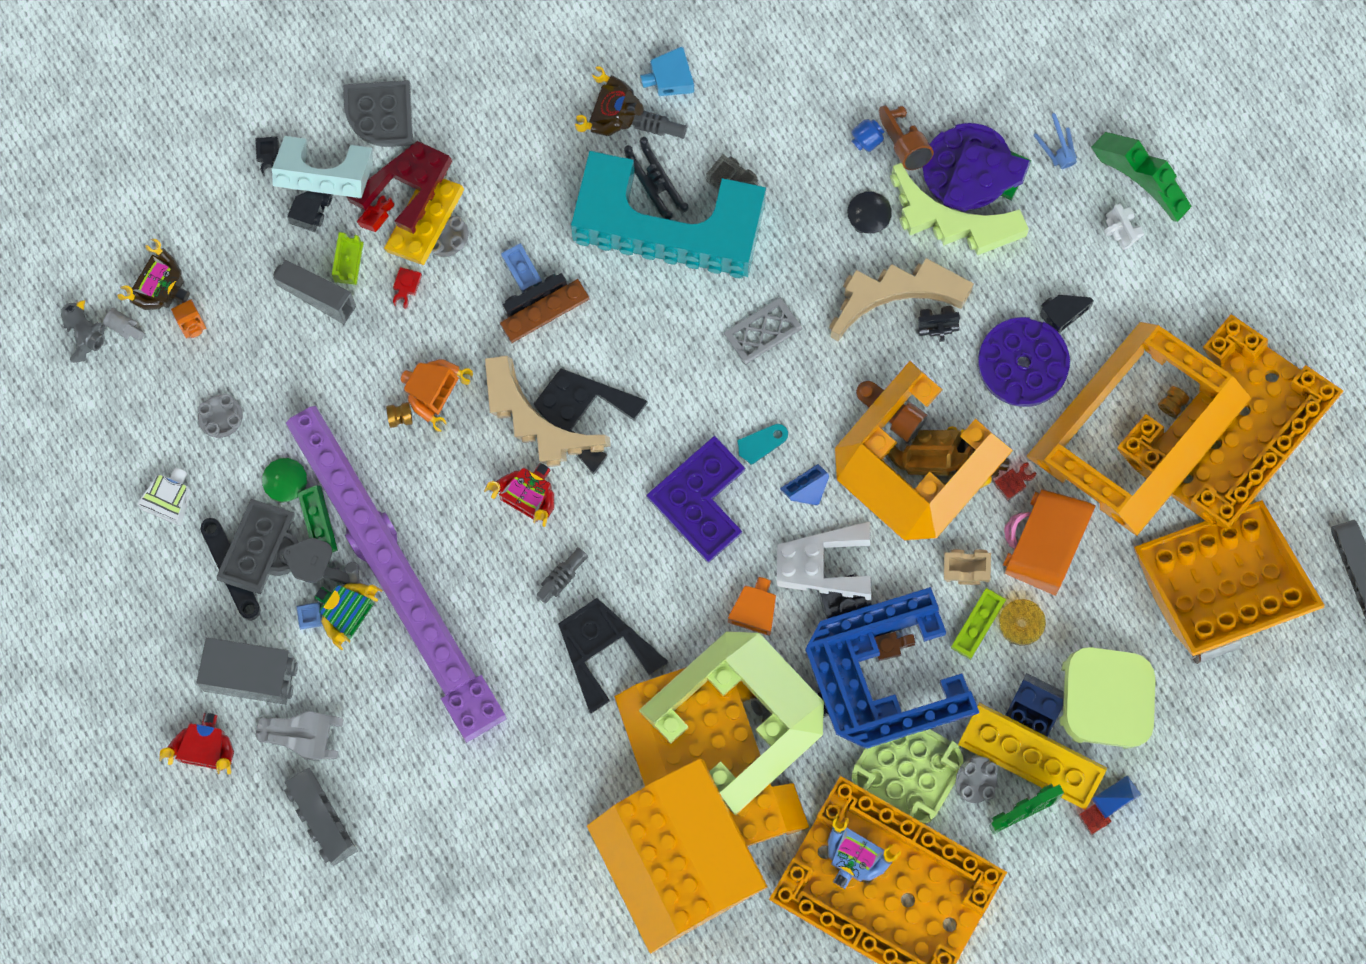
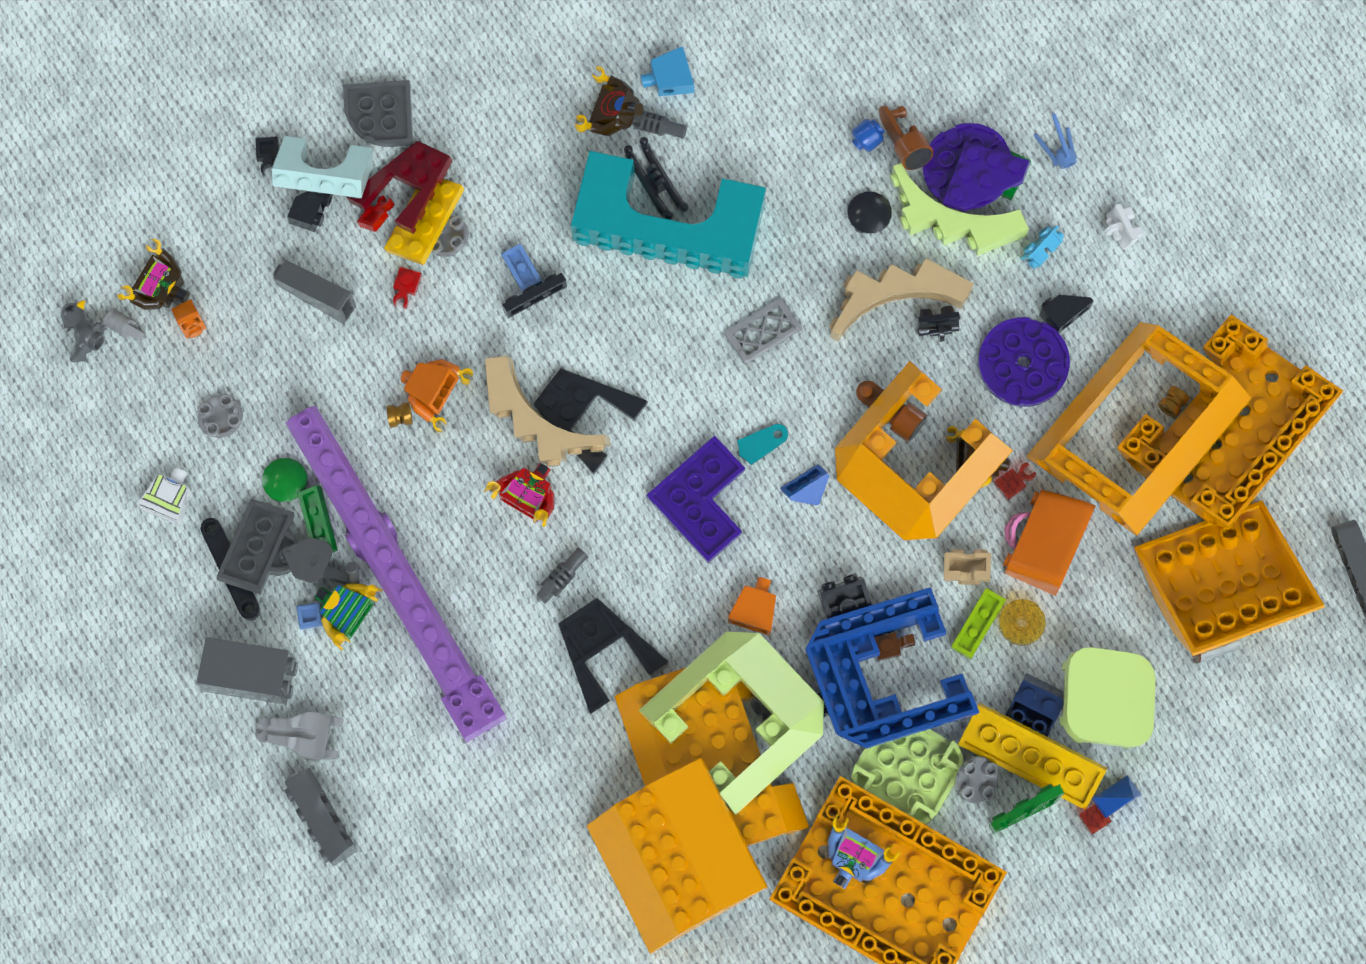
red torso [159,713,234,775] -> none
lime hinge [332,232,364,285] -> none
dark orange plate [500,279,590,344] -> none
clear smoke slope [706,154,758,190] -> none
white wing [777,522,871,600] -> none
pearl gold plate [887,430,973,476] -> none
green arch [1091,132,1192,222] -> none
none -> medium azure hinge [1020,225,1064,269]

